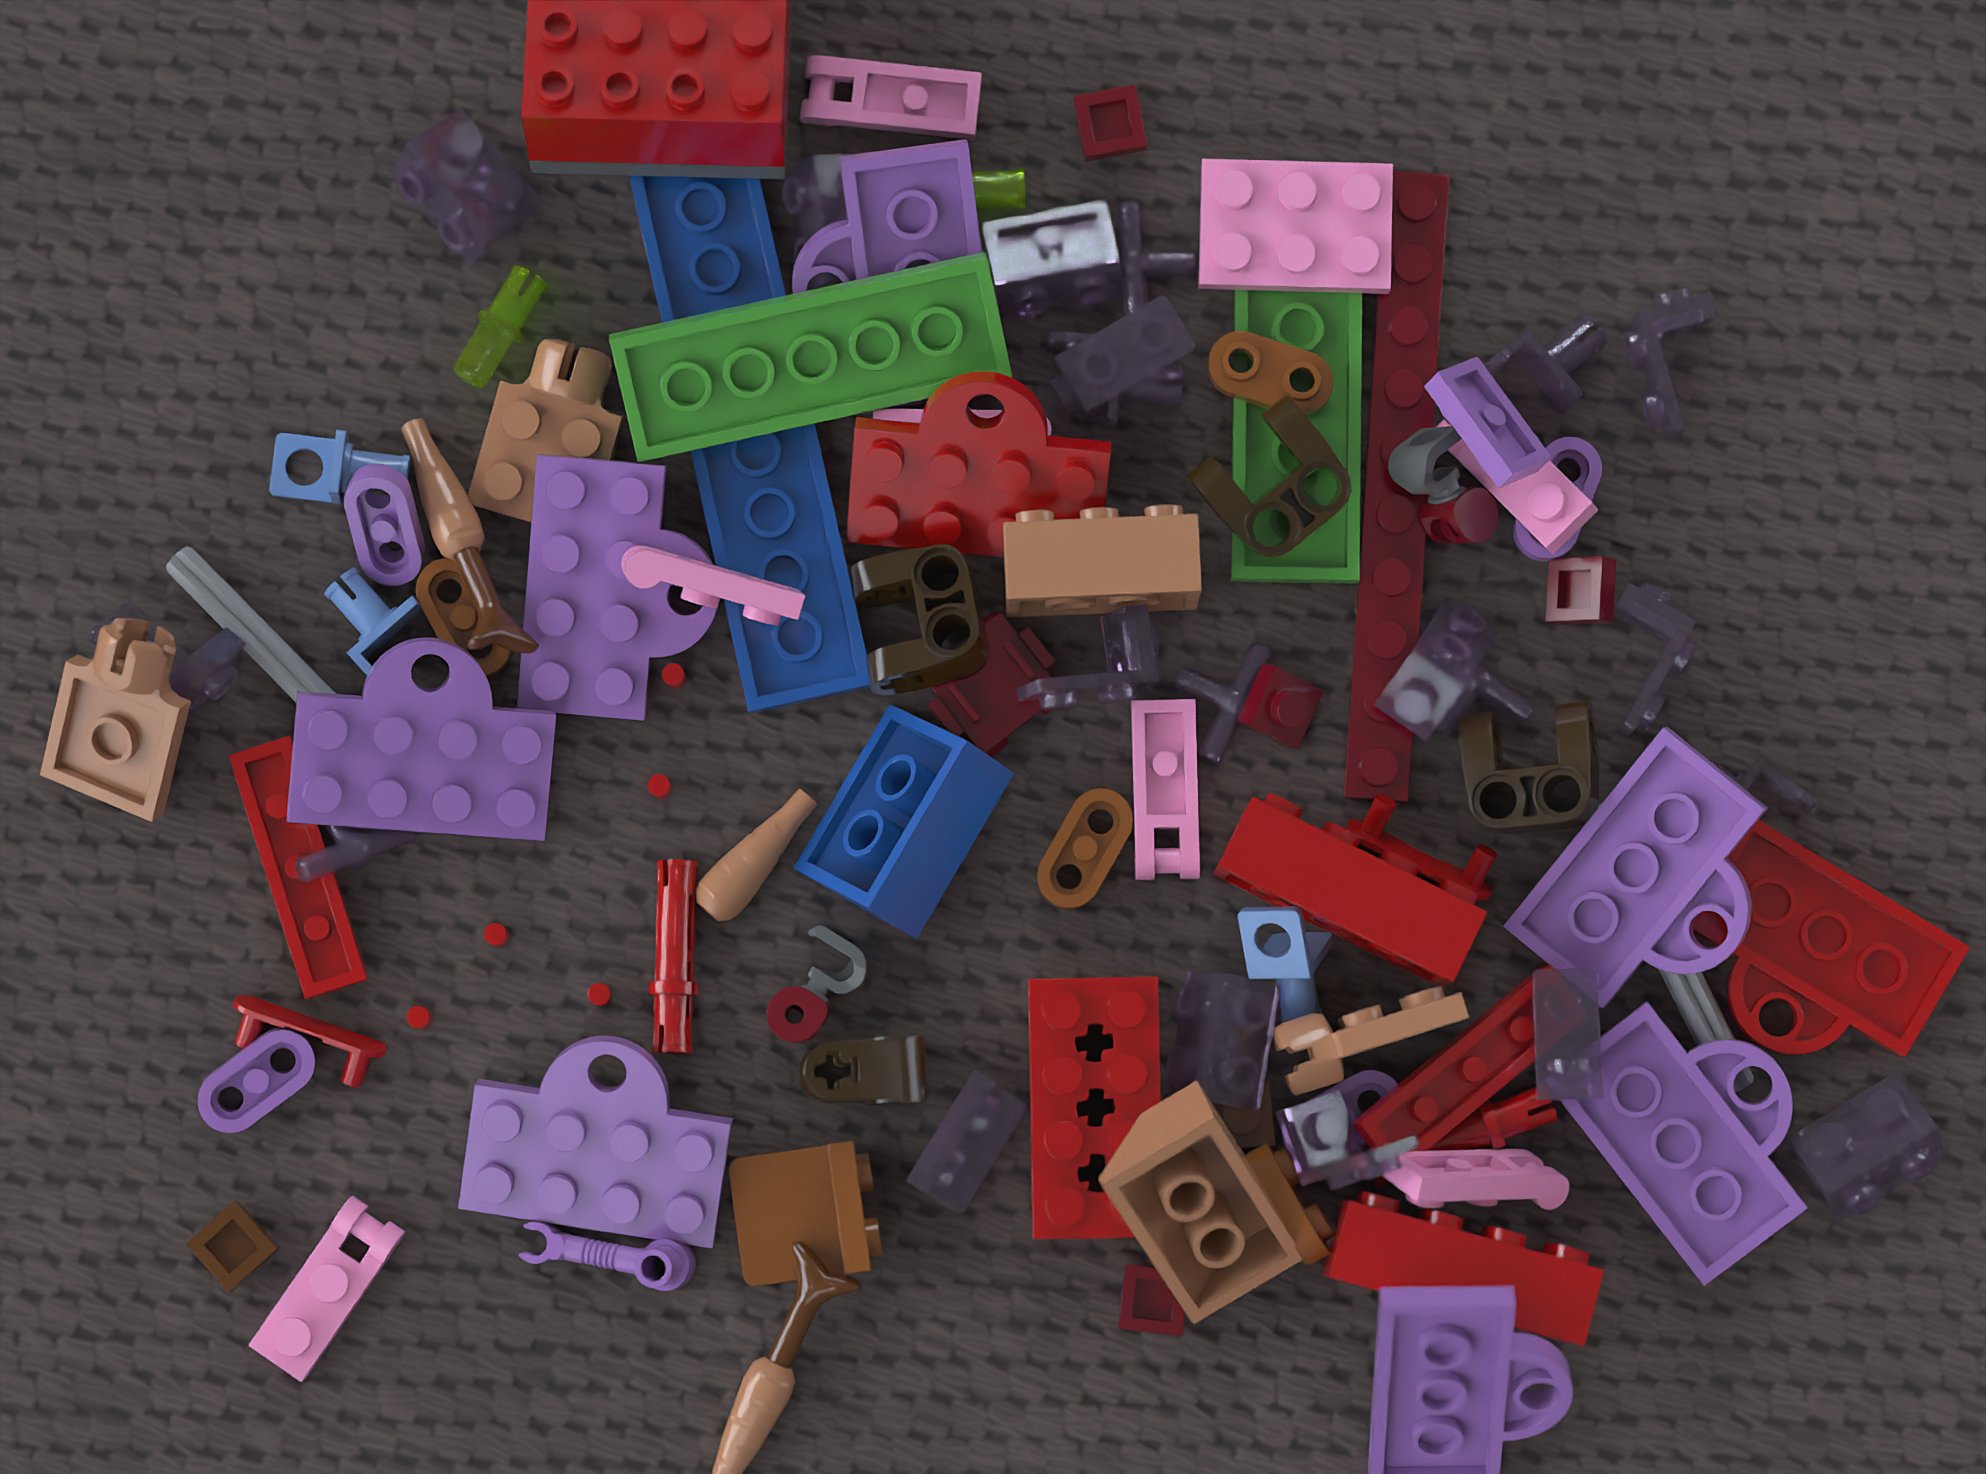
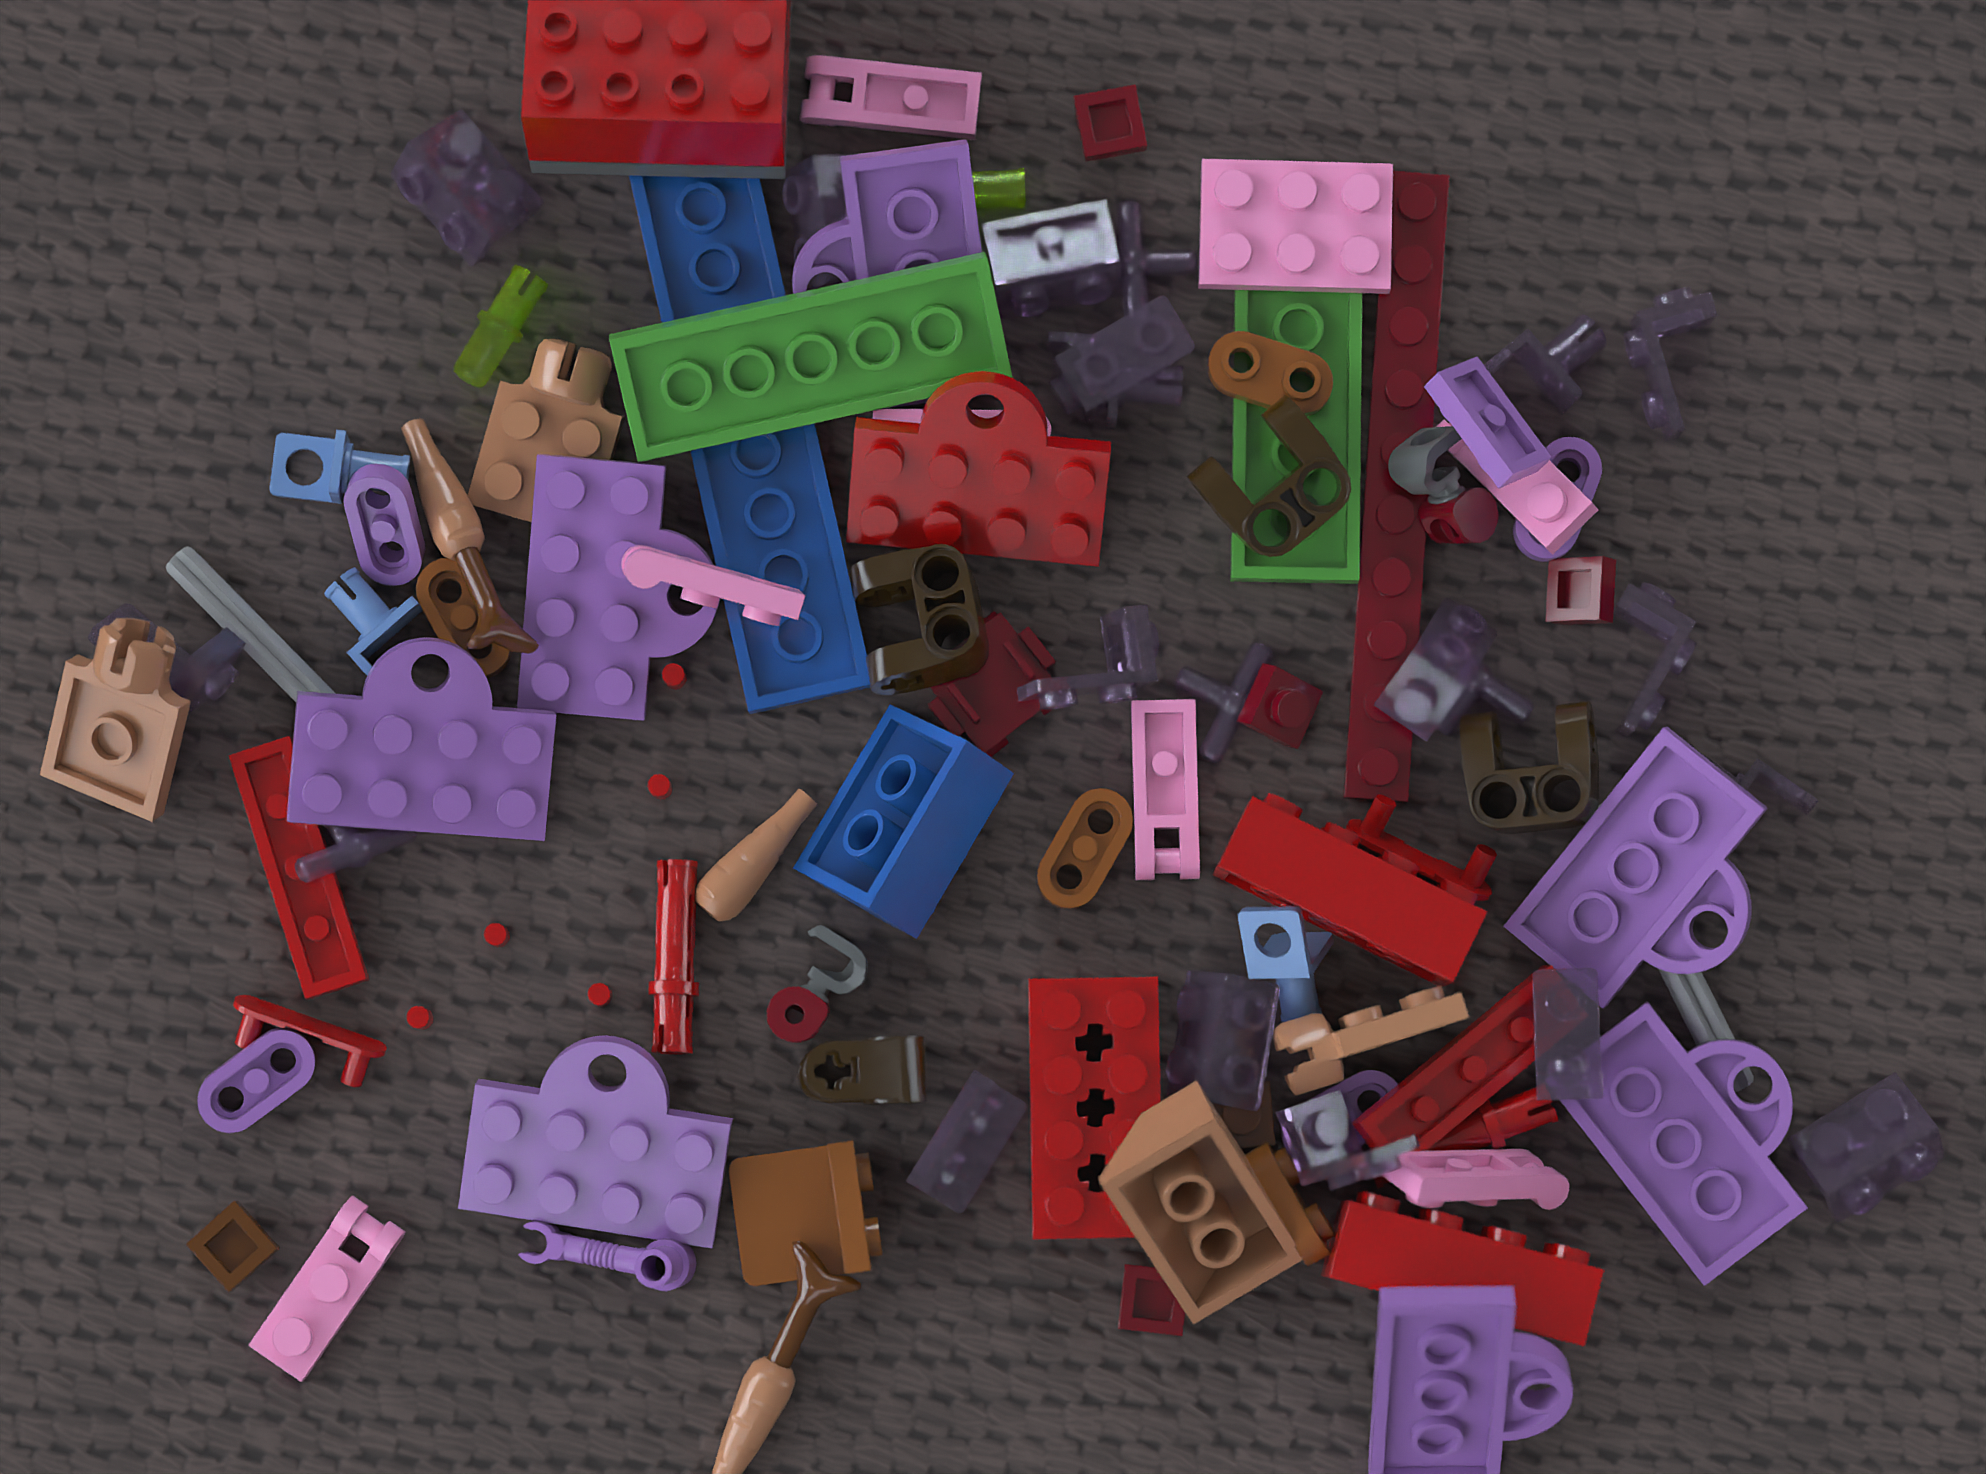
nougat slope [1003,505,1202,618] -> none
red plate [1693,820,1970,1058] -> none

